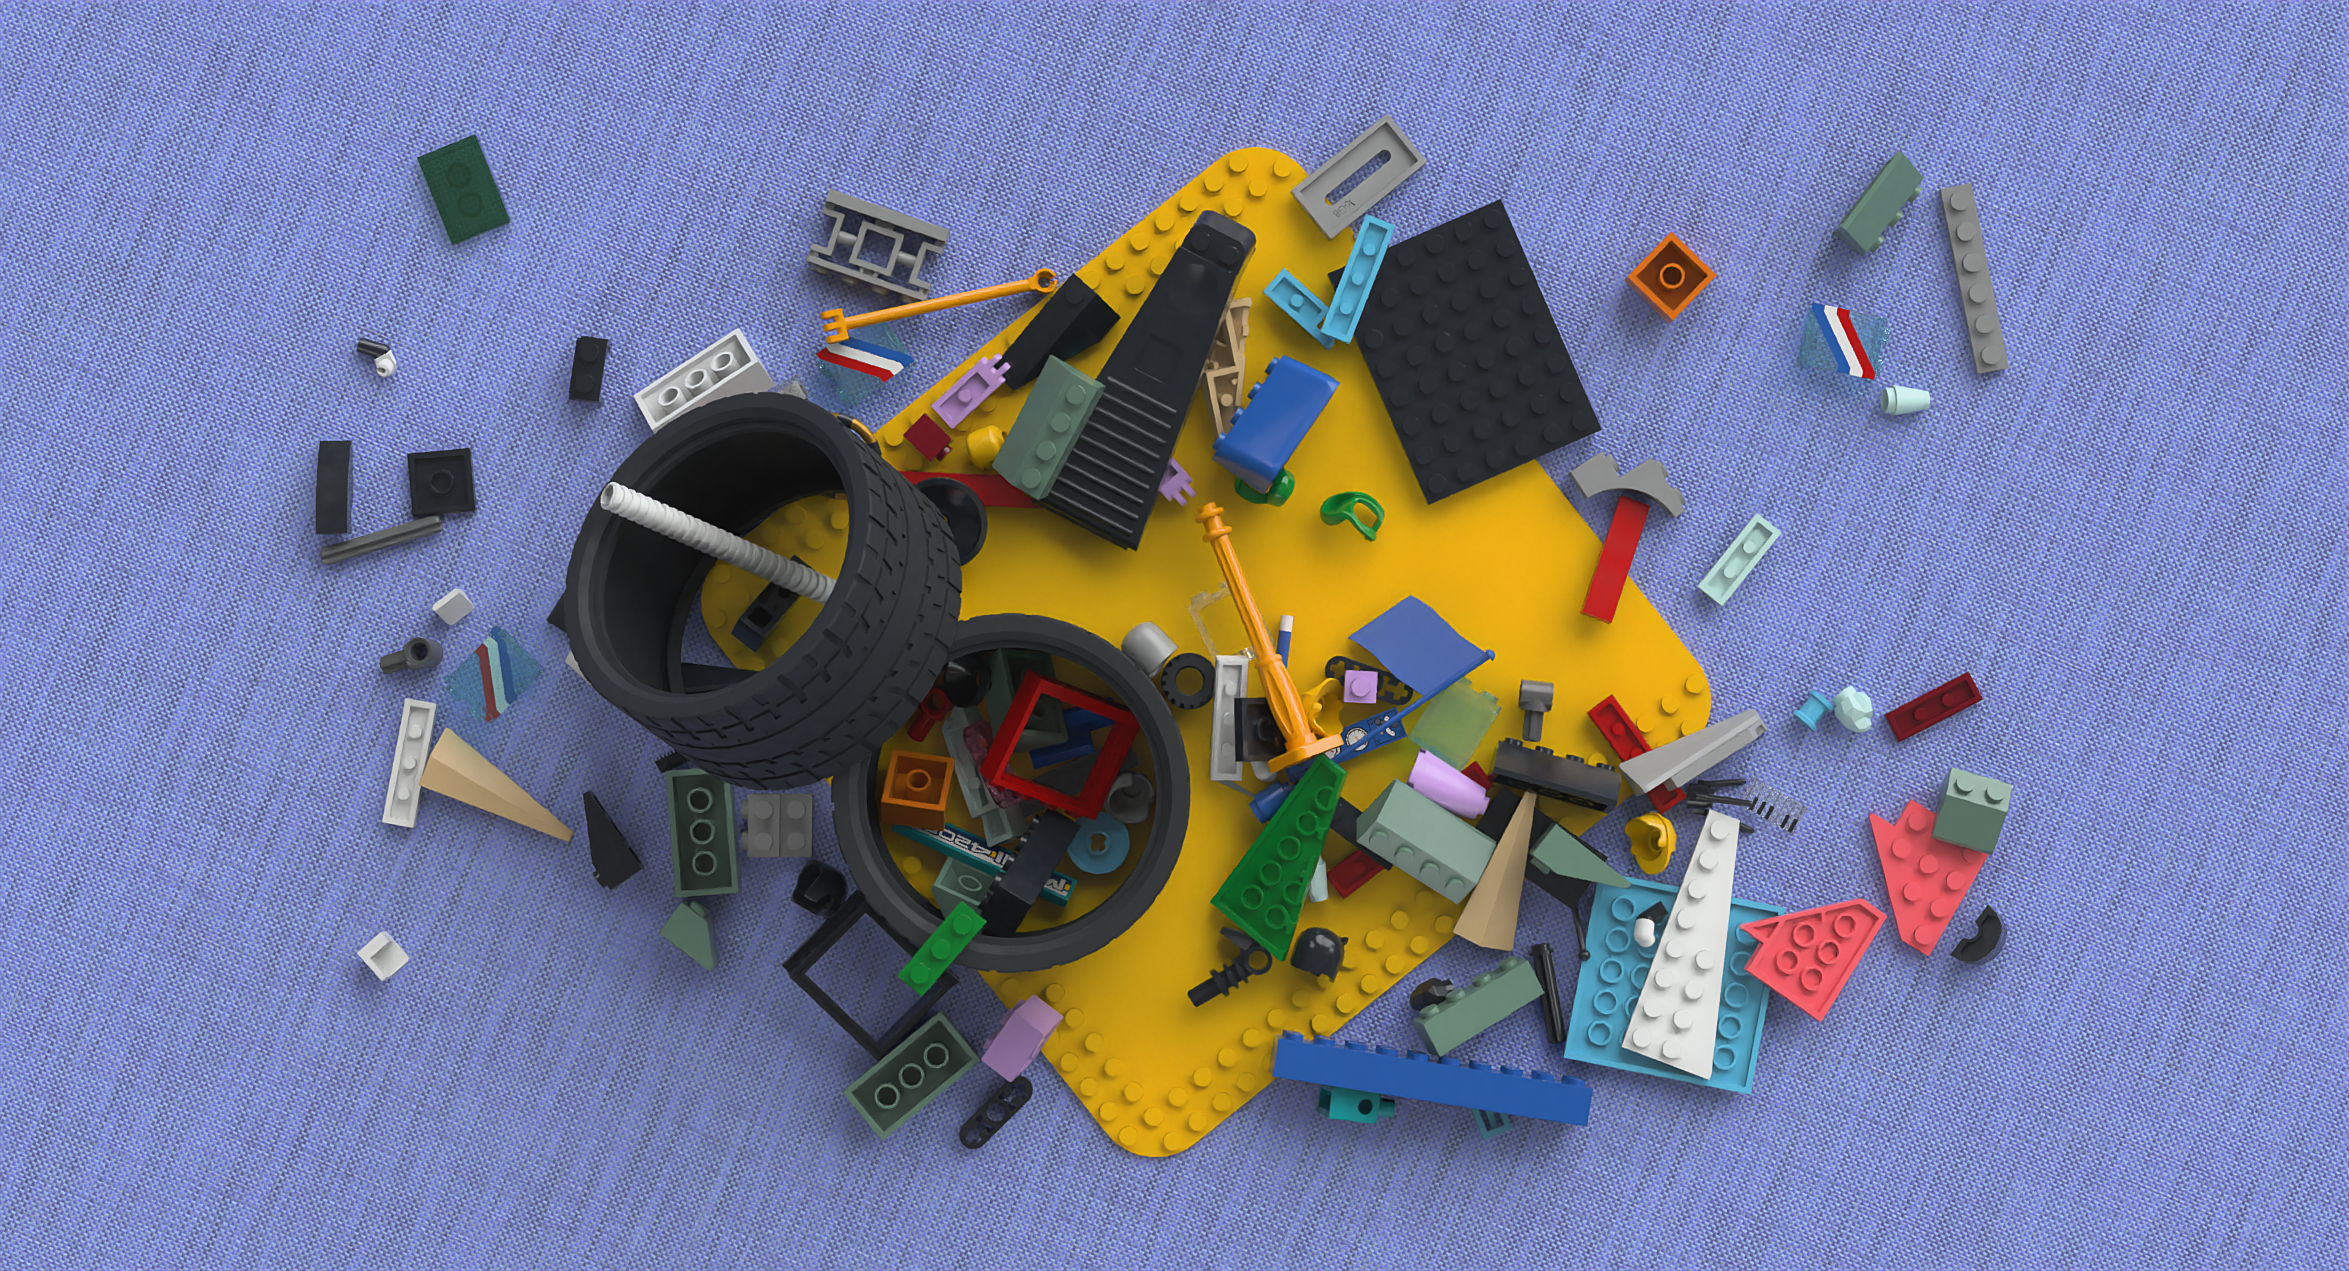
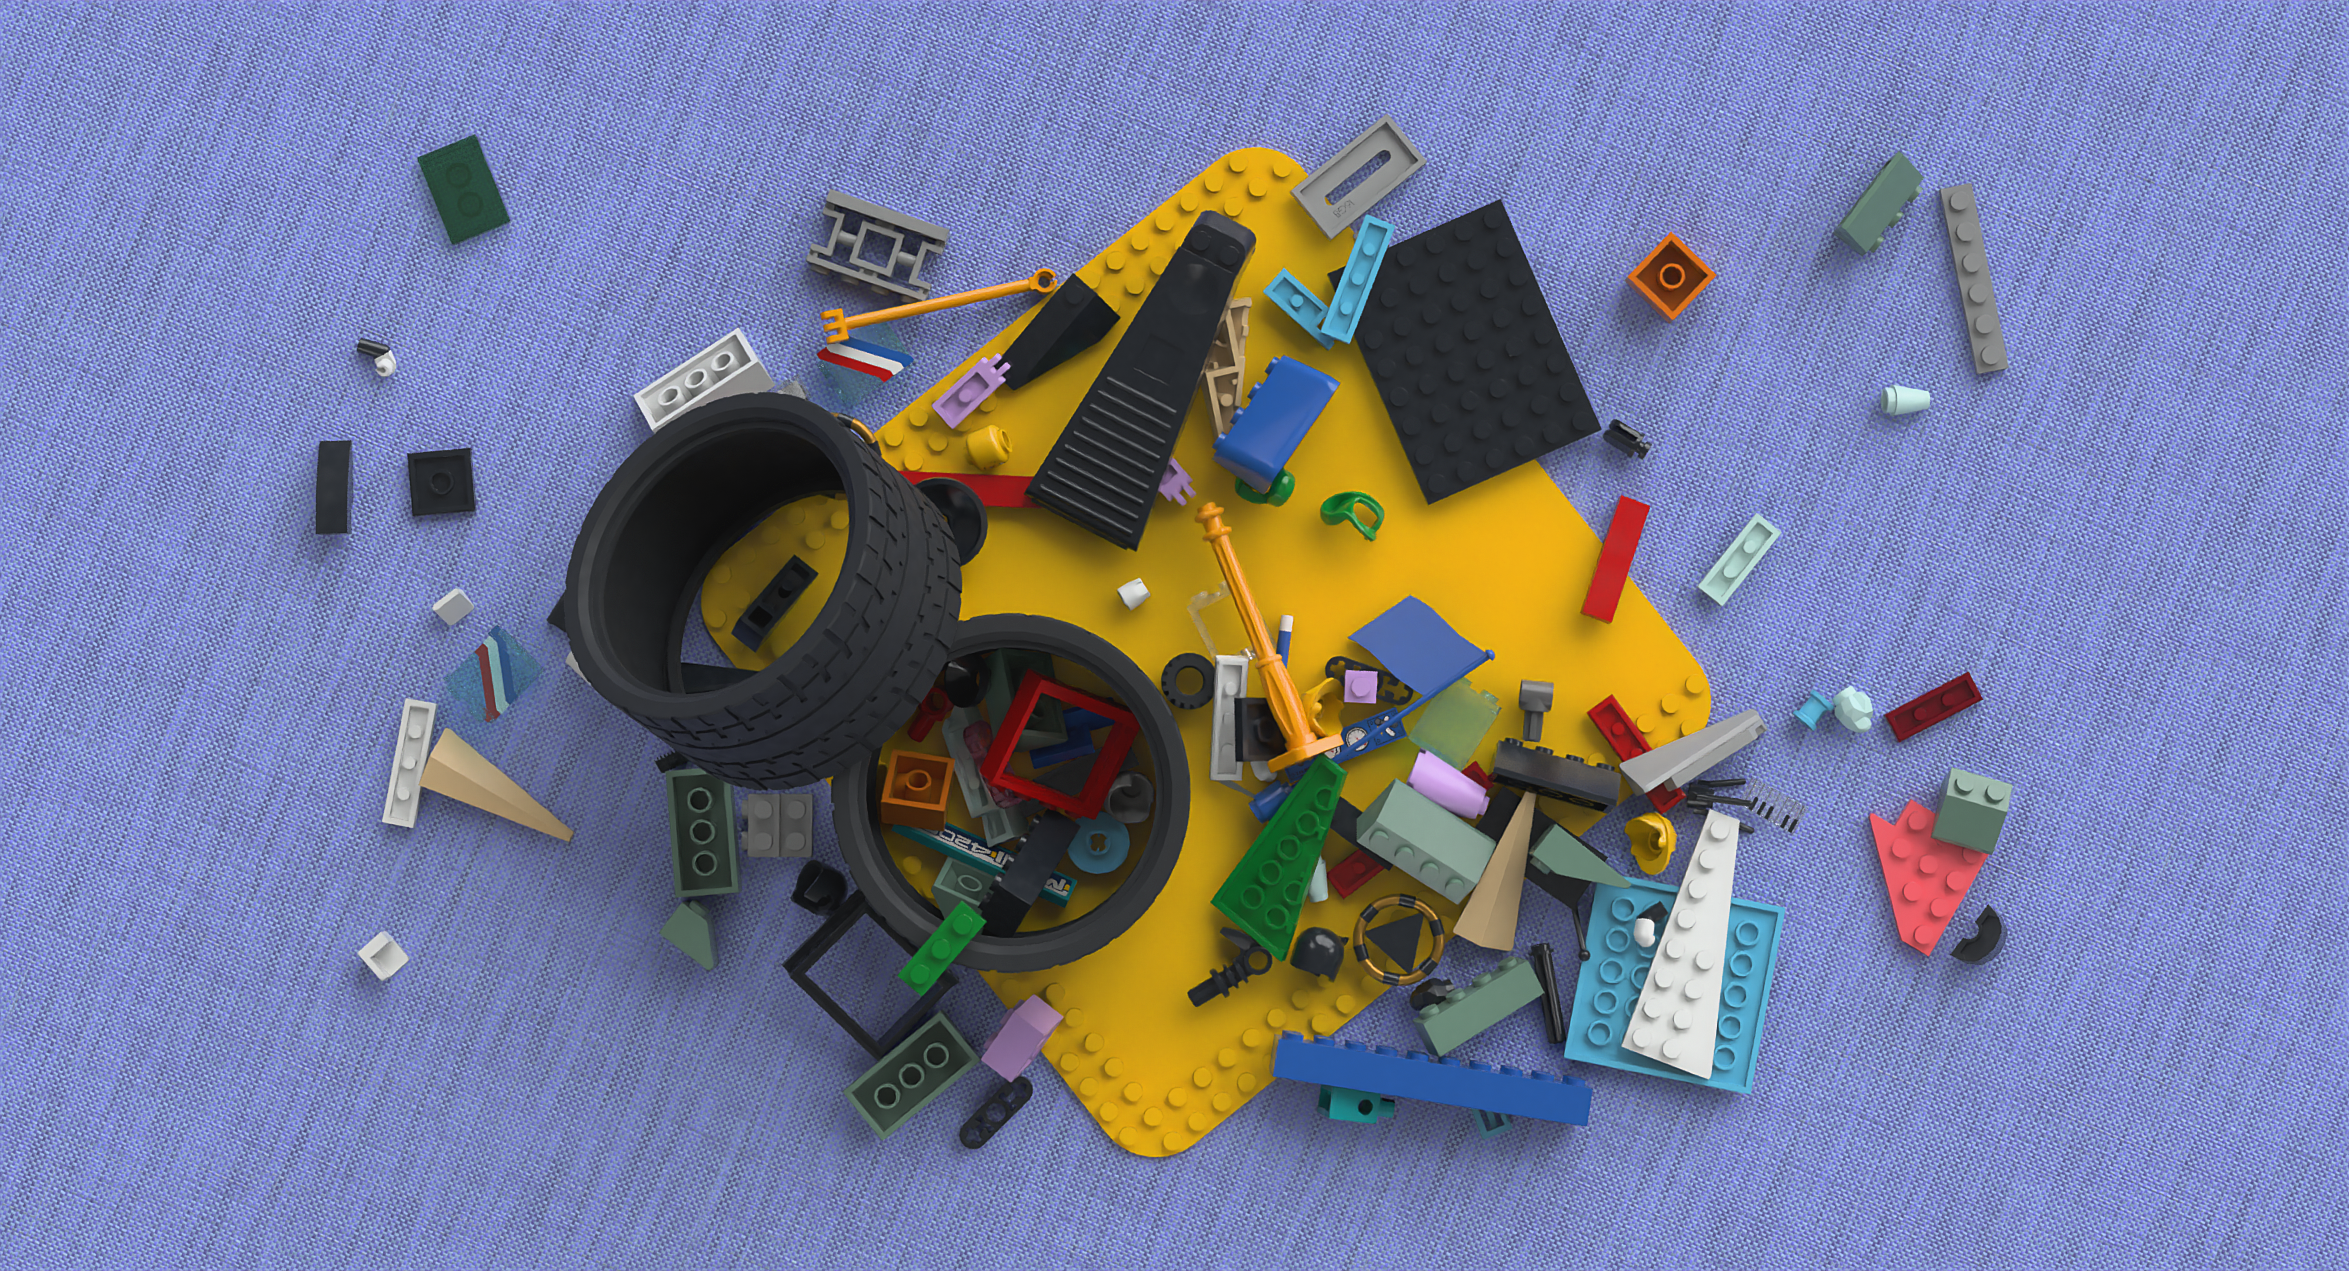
dark grey axle [320,514,443,566] -> none
dark grey axle [379,637,443,674] -> none
black window [569,336,612,404] -> none
black slope [583,790,645,890] -> none
white piece [600,482,837,605] -> none
dark red brick [903,413,953,463] -> none
sand green slope [992,355,1106,500] -> none
light grey helmet [1121,622,1178,680] -> none
light grey arch [1568,451,1686,518] -> none
coral wing [1739,898,1887,1022] -> none
panel [1796,302,1890,382] -> none
none -> white hose [1117,578,1150,611]
none -> piece [1353,893,1445,986]
none -> black arm [1602,419,1652,460]

